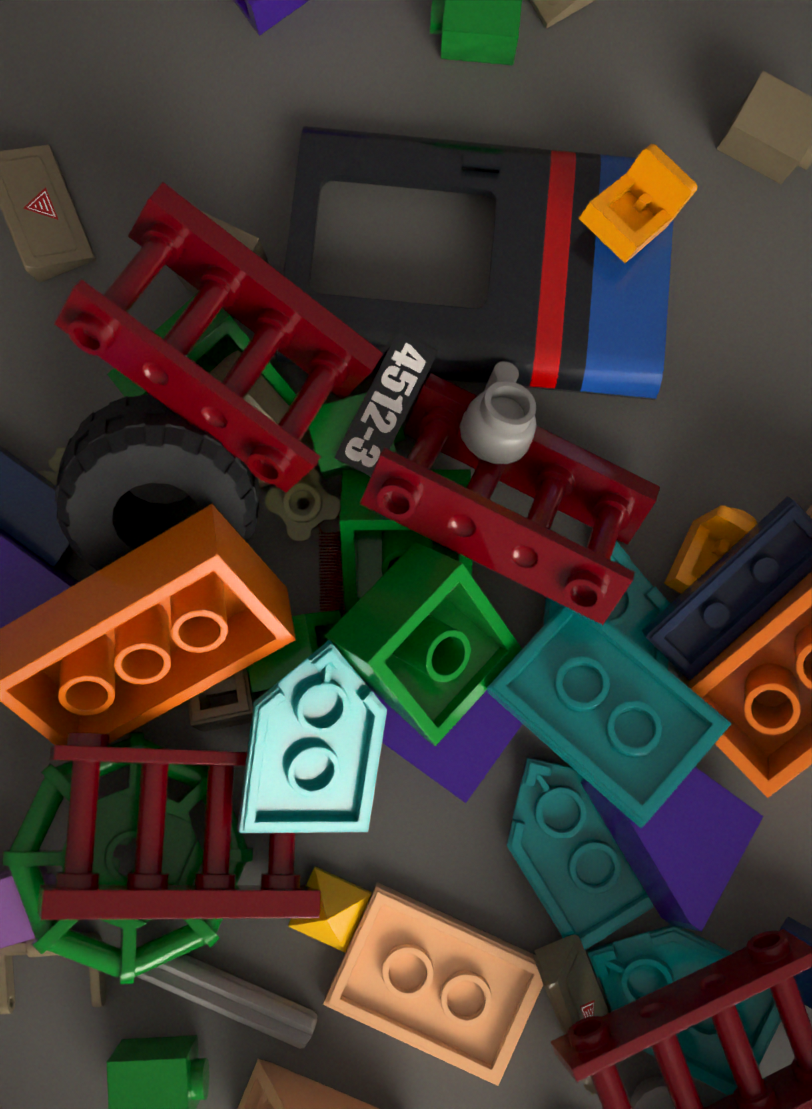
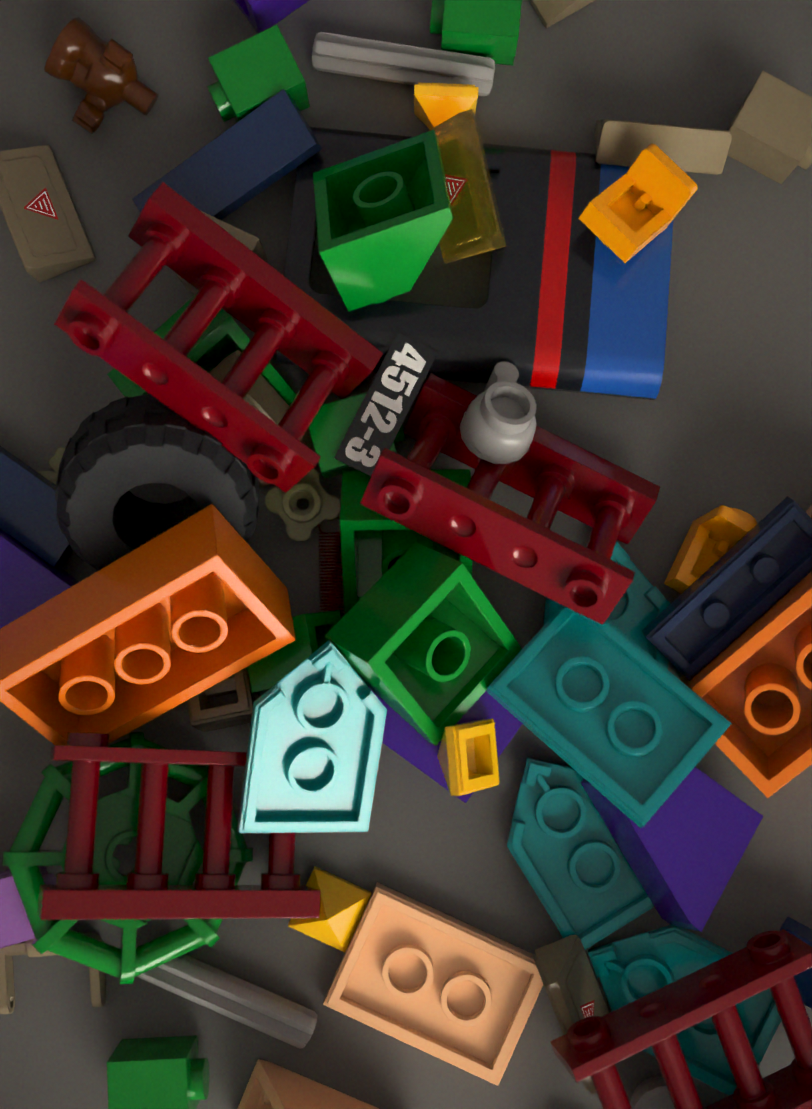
none -> reddish brown piece [44,17,159,134]
none -> dark blue tile [132,89,322,220]
none -> green brick [207,25,310,123]
none -> light grey axle [312,32,495,97]
none -> green slope [313,130,453,312]
none -> yellow slope [414,82,478,144]
none -> clear yellow slope [429,109,507,264]
none -> yellow slope [437,719,500,796]
none -> dark tan slope [595,119,732,175]

